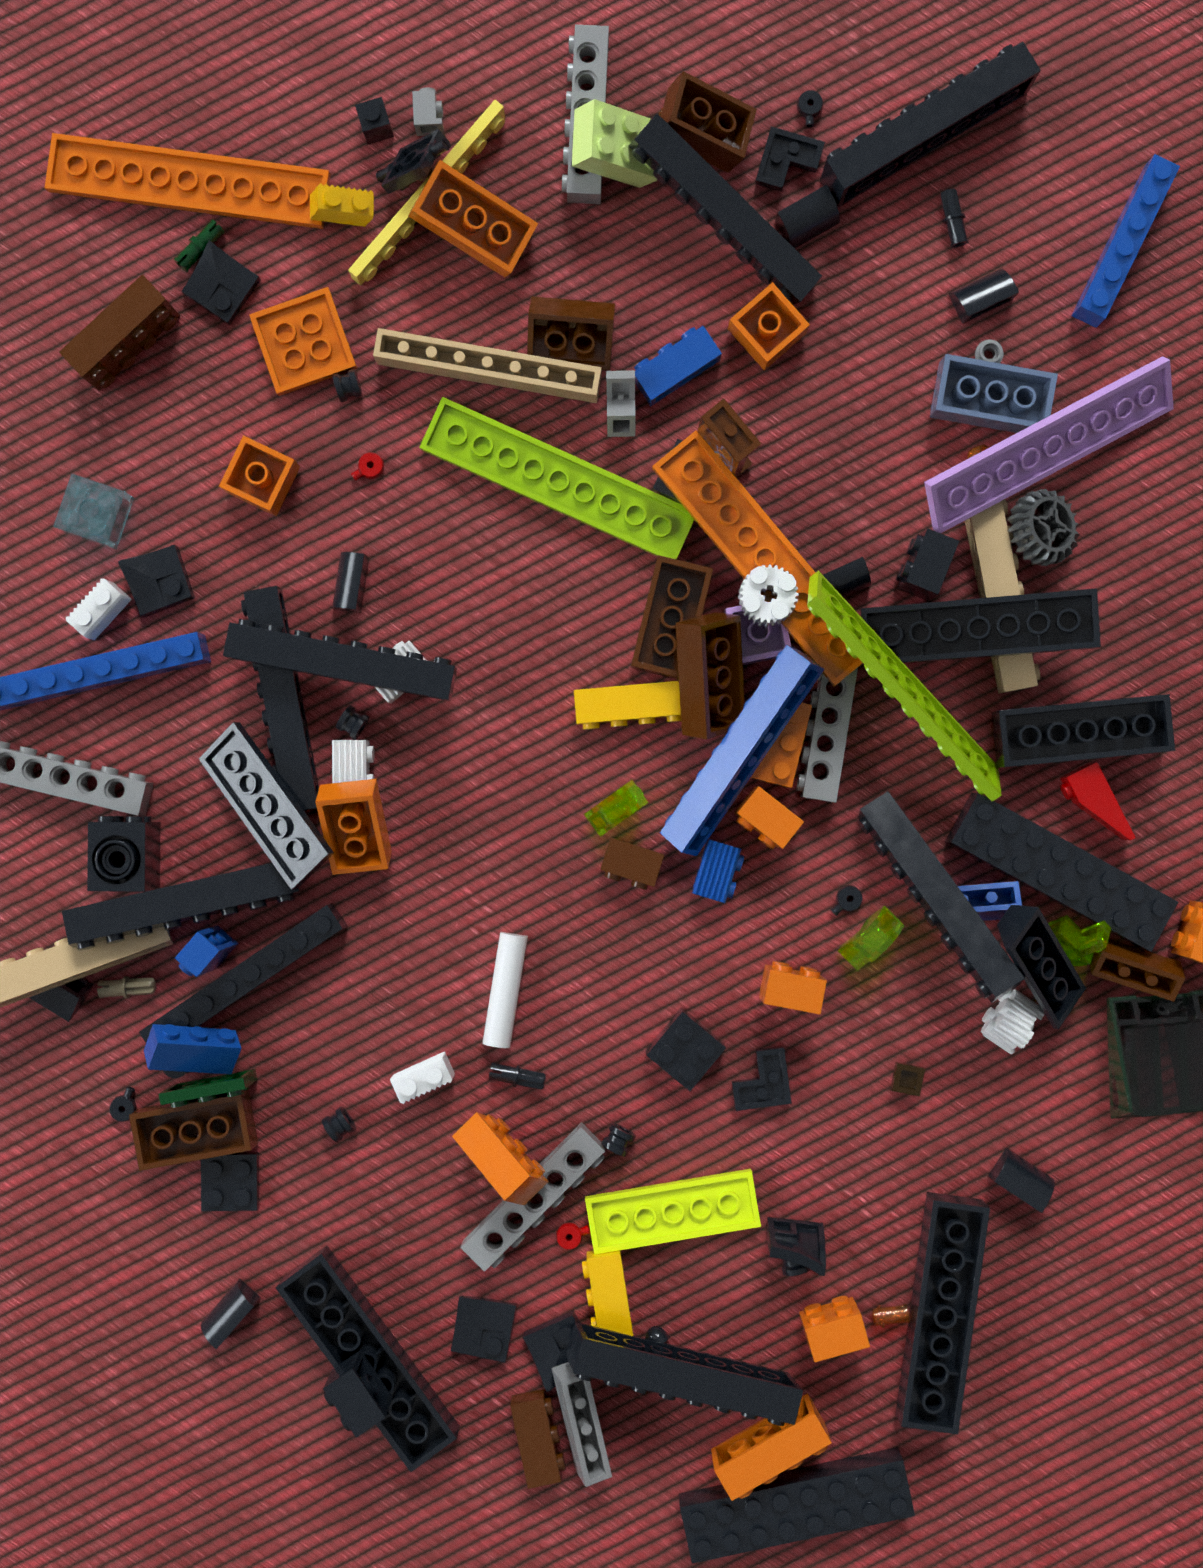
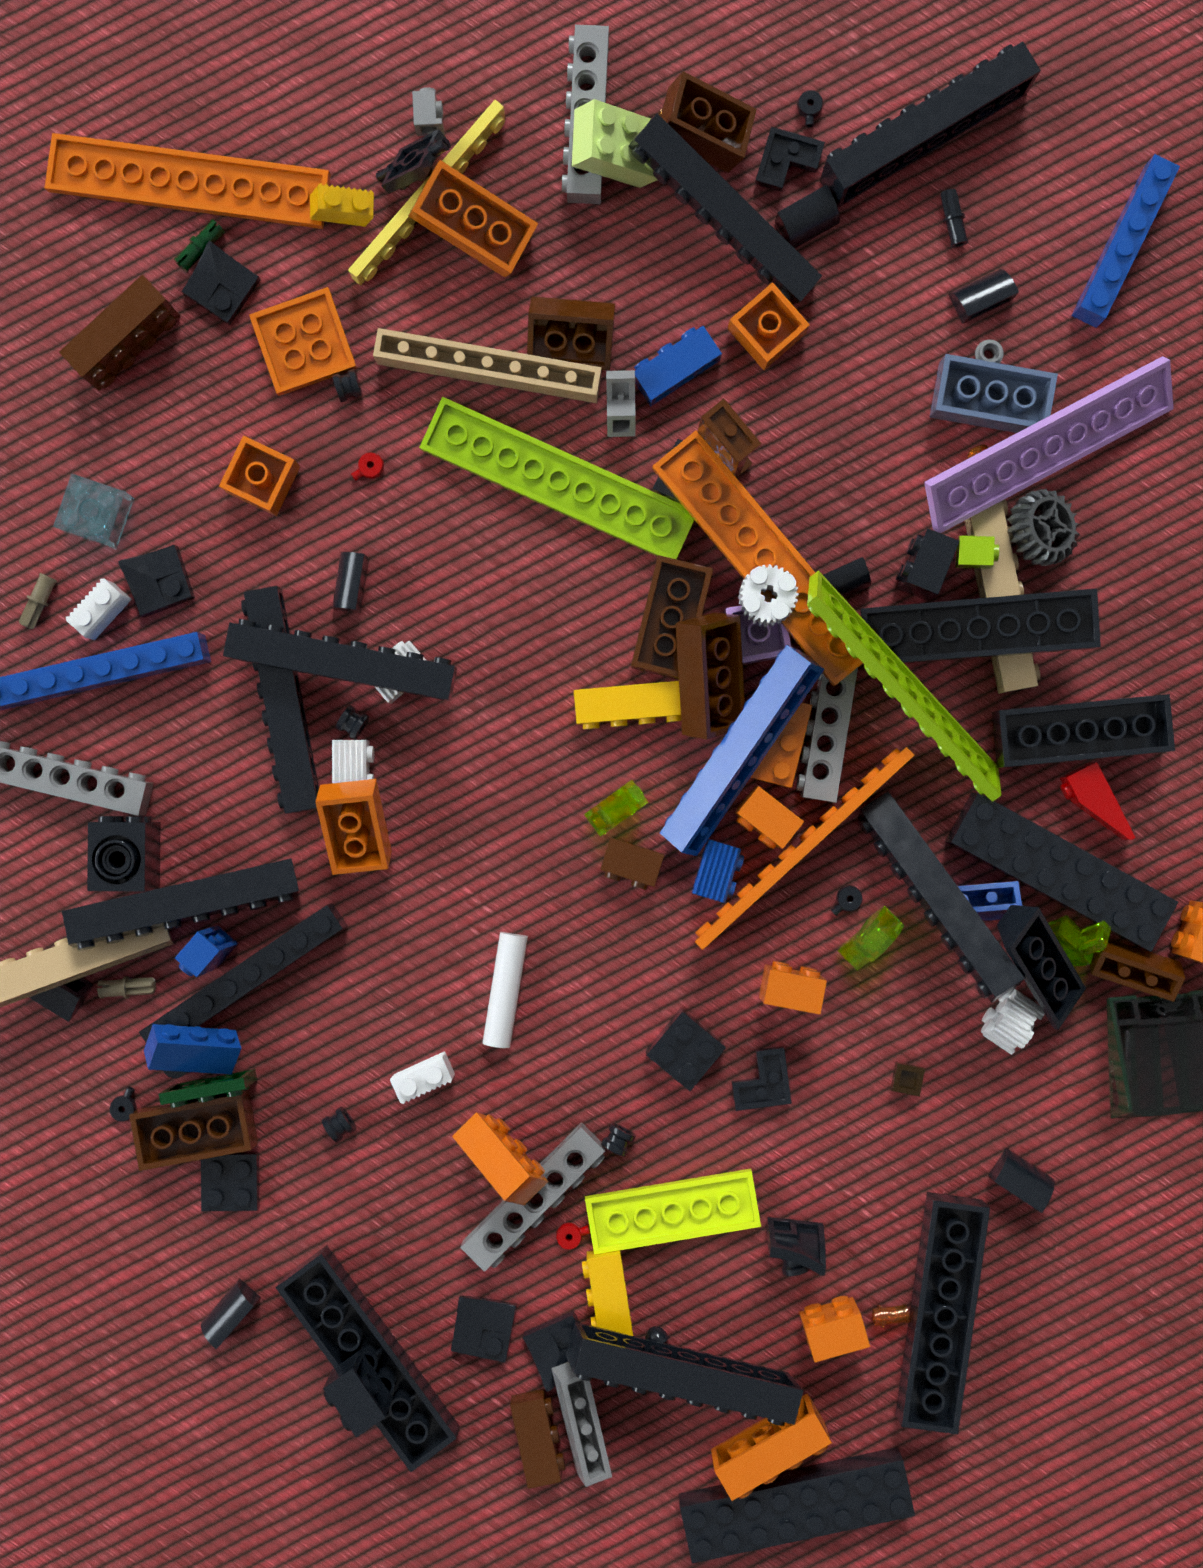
plate [199,722,334,890] -> none
black brick [355,97,394,145] -> none
black axle [489,1062,546,1090] -> none
none -> dark tan axle [19,573,57,629]
none -> orange plate [695,747,914,950]
none -> lime brick [955,536,999,569]

